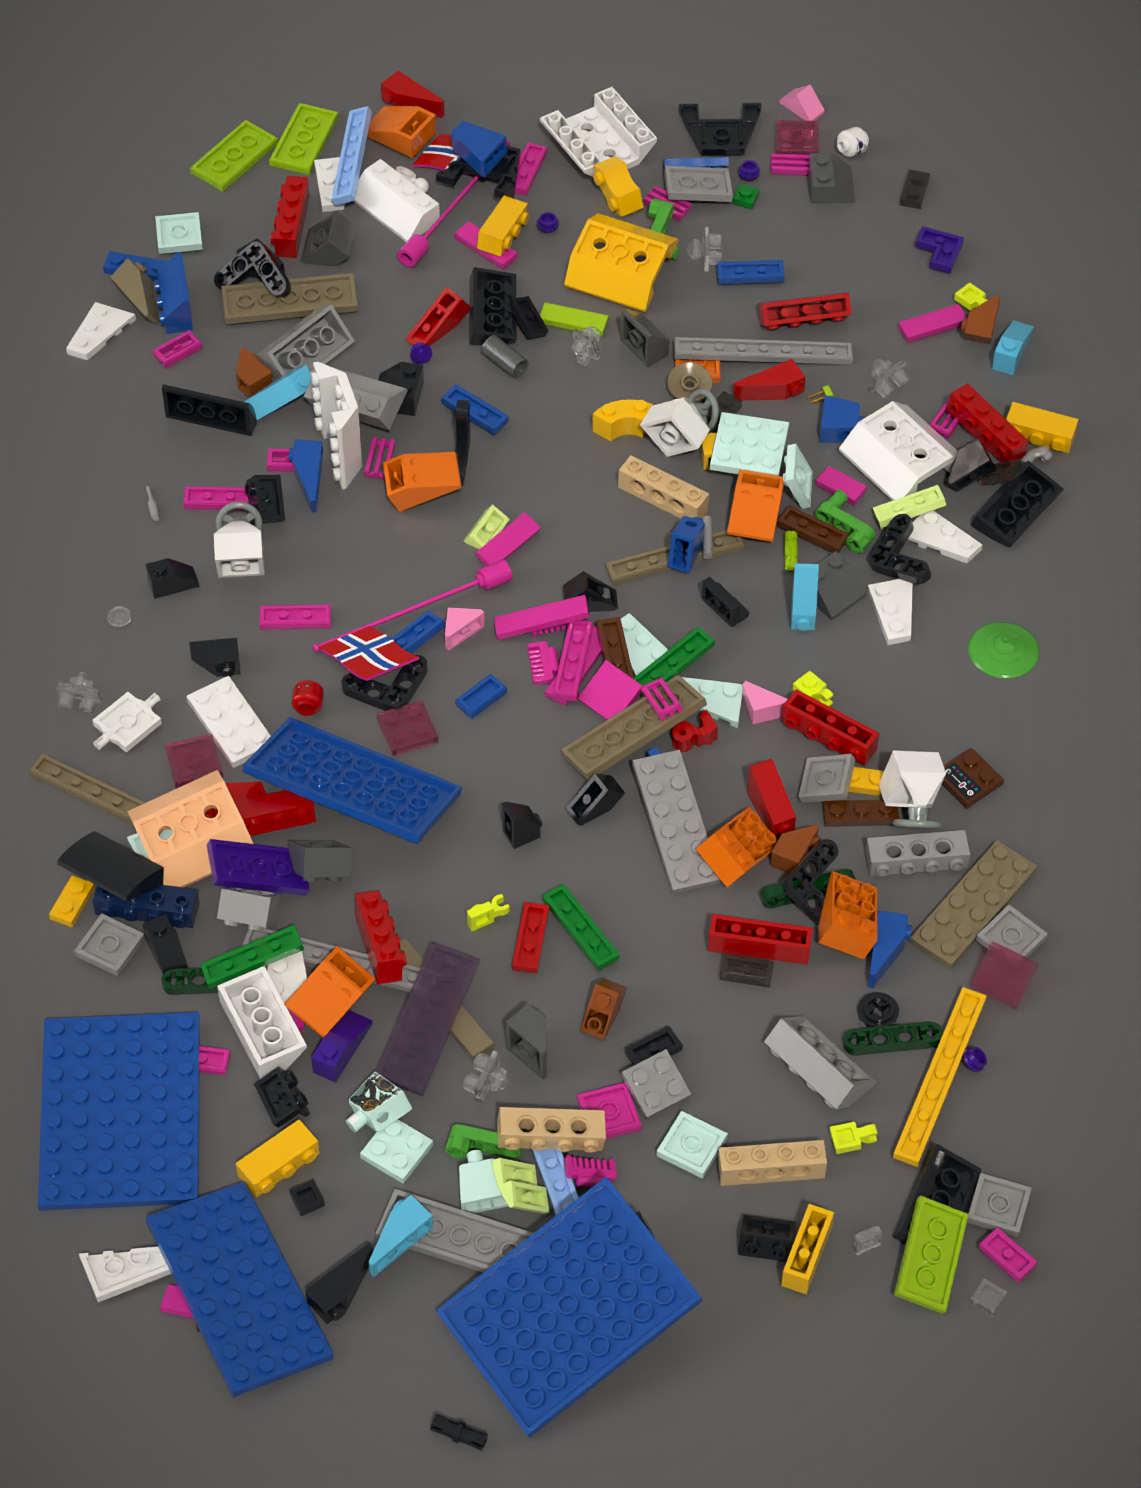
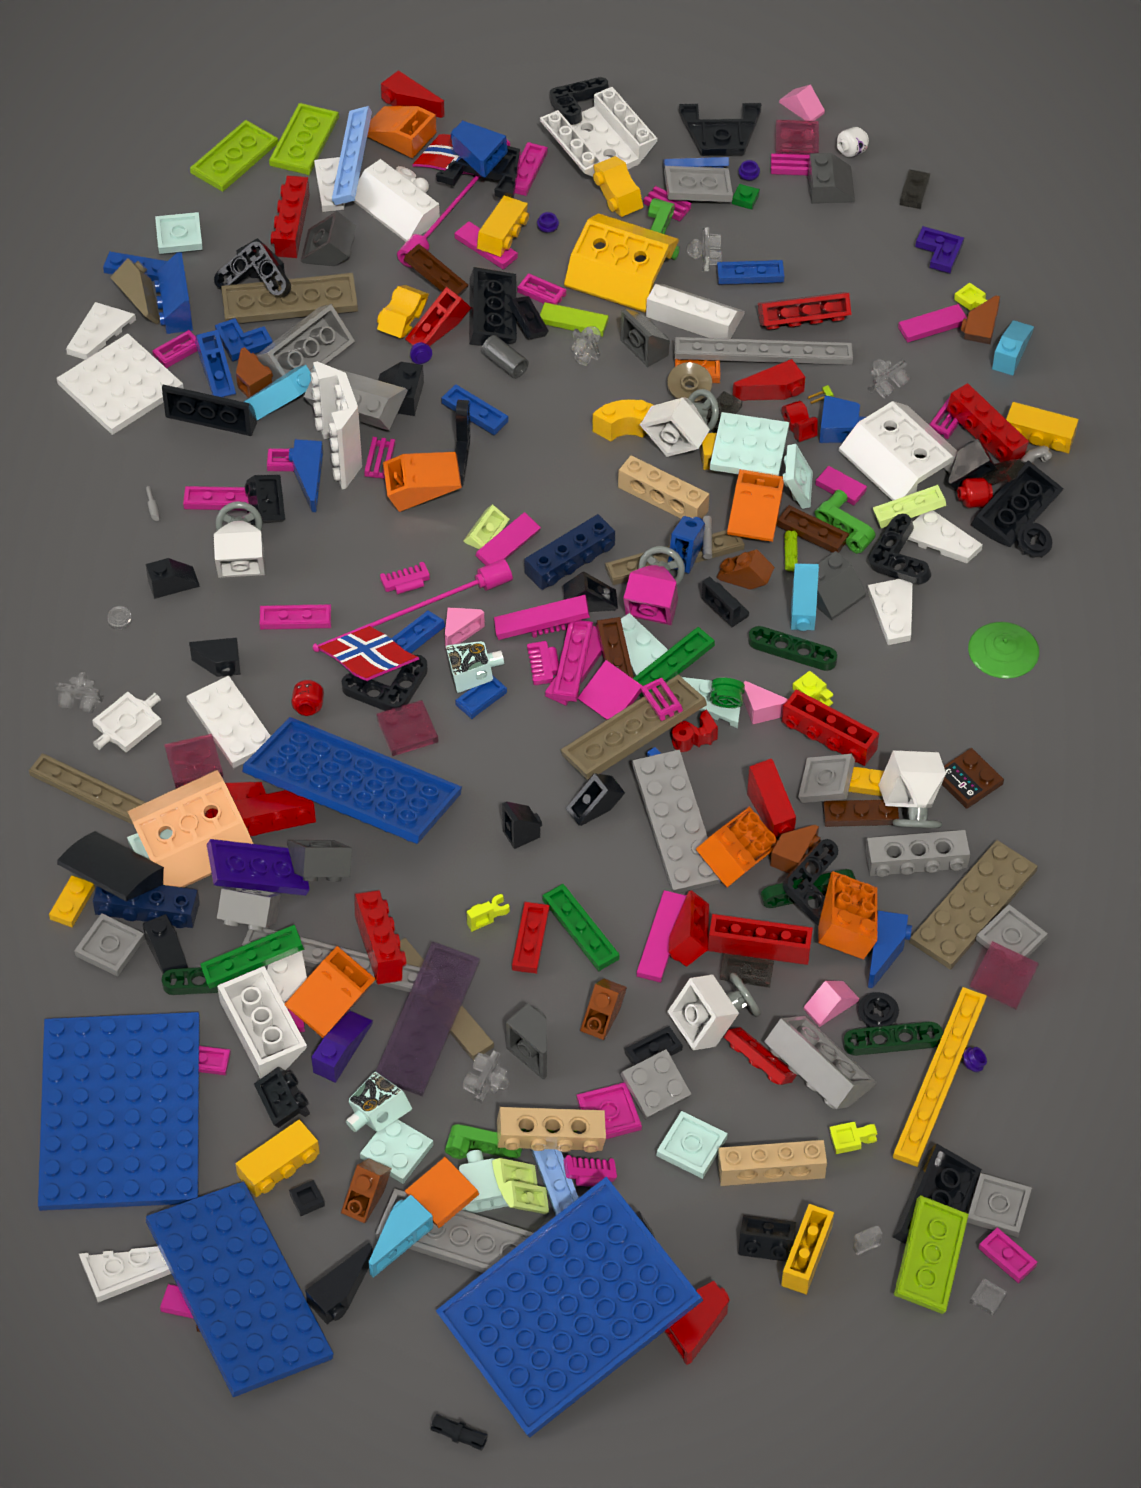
none -> white plate [57,333,184,435]
none -> blue slope [195,330,236,397]
none -> blue plate [215,318,273,361]
none -> dark orange slope [341,1158,392,1223]
none -> yellow brick [377,285,429,338]
none -> dark pink piece [380,562,430,594]
none -> reddish brown plate [404,244,468,296]
none -> orange tile [405,1157,479,1228]
none -> torso [446,641,504,693]
none -> dark pink tile [517,273,566,305]
none -> dark blue brick [524,514,615,590]
none -> black beam [550,77,609,125]
none -> dark pink piece [624,546,685,625]
none -> dark pink tile [637,890,686,983]
none -> white slope [646,284,745,339]
none -> red slope [664,1281,730,1365]
none -> white piece [667,973,761,1050]
none -> red slope [669,890,709,967]
none -> green wheel [709,678,745,708]
none -> dark orange slope [717,549,775,590]
none -> red plate [724,1027,797,1085]
none -> dark green beam [748,626,837,671]
none -> red leg [782,401,818,442]
none -> bright pink slope [803,981,859,1027]
none -> red head [957,478,993,508]
none -> black gear [1016,523,1052,558]

